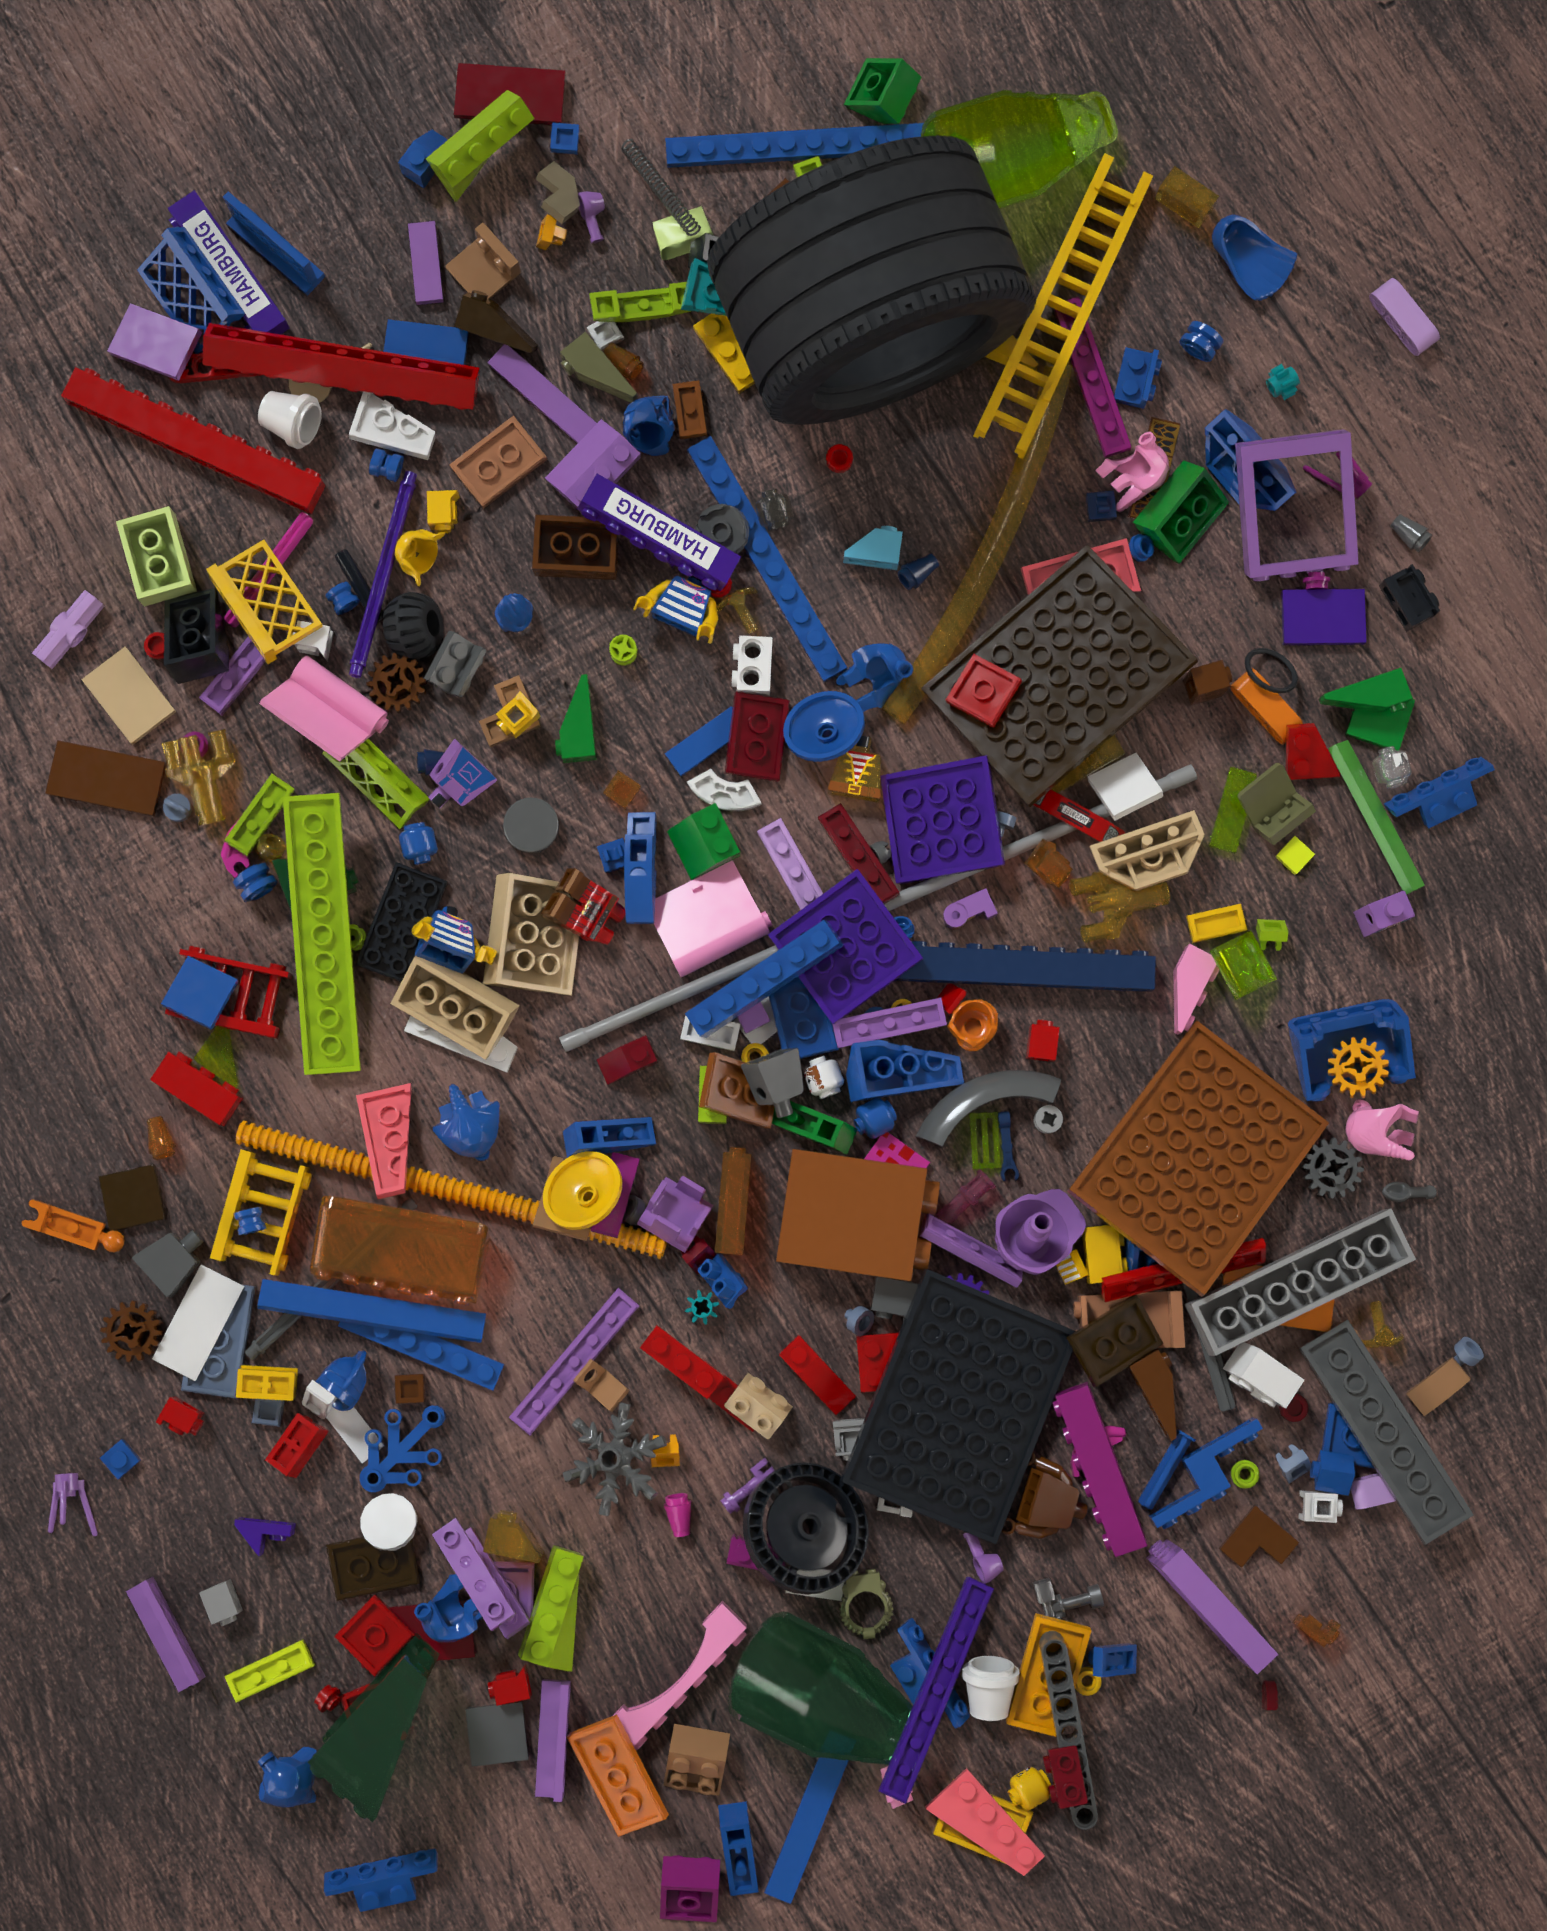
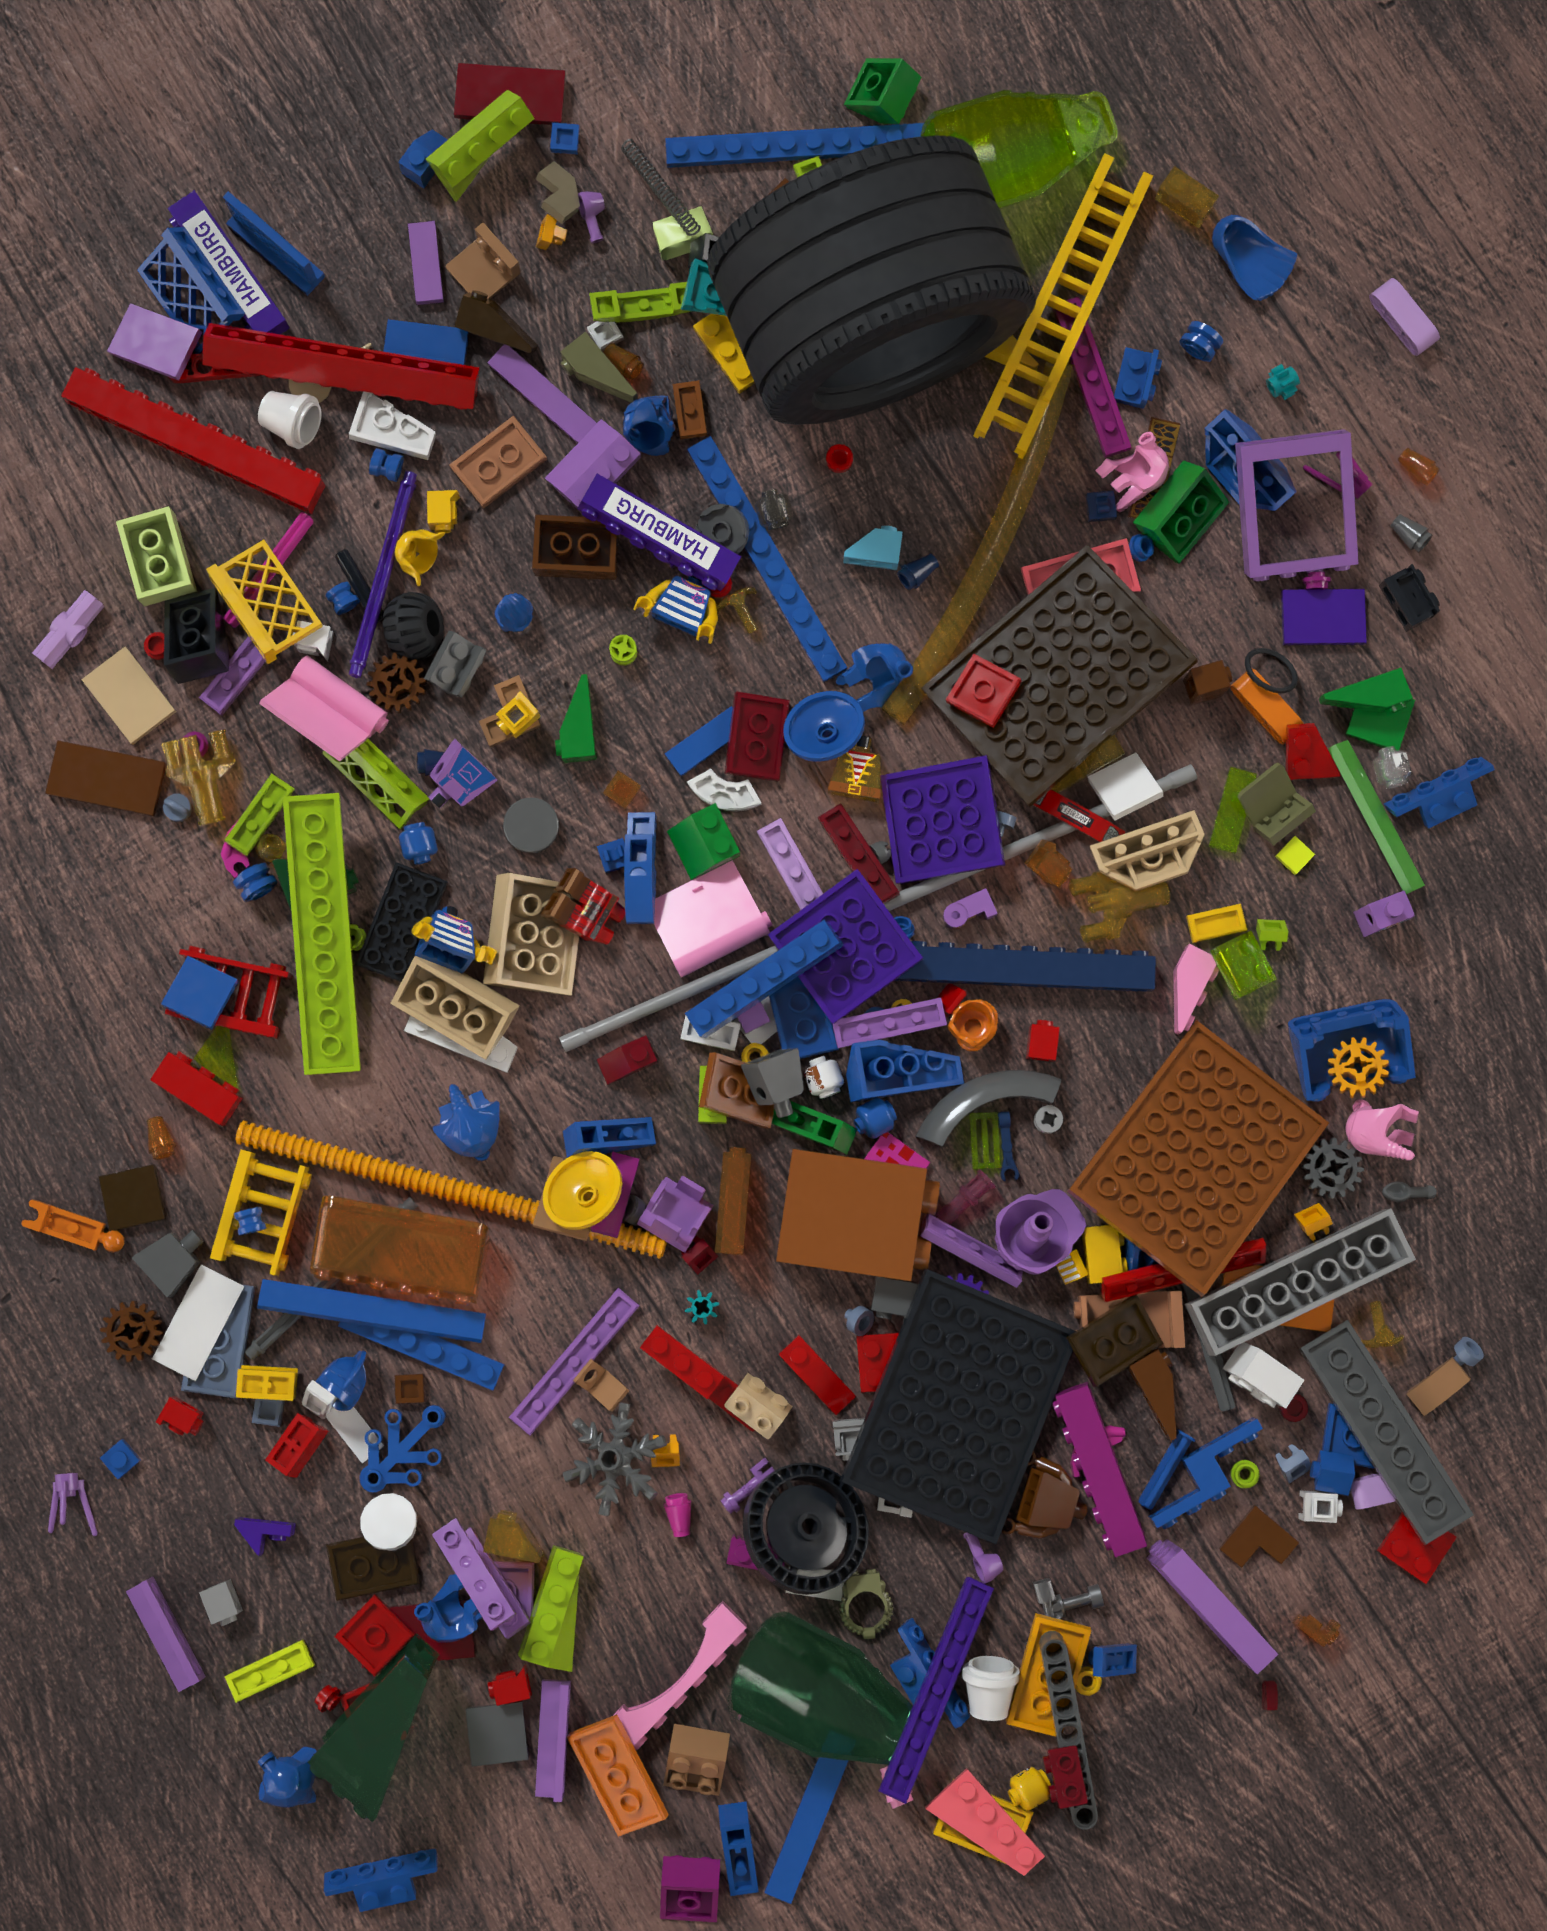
coral wing [356,1083,412,1199] -> none
blue hips [698,1254,748,1309] -> none
white brick [732,636,772,697] -> none
none -> light orange tile [1294,1203,1333,1241]
none -> red plate [1377,1512,1457,1584]
none -> clear orange cone [1398,448,1440,486]

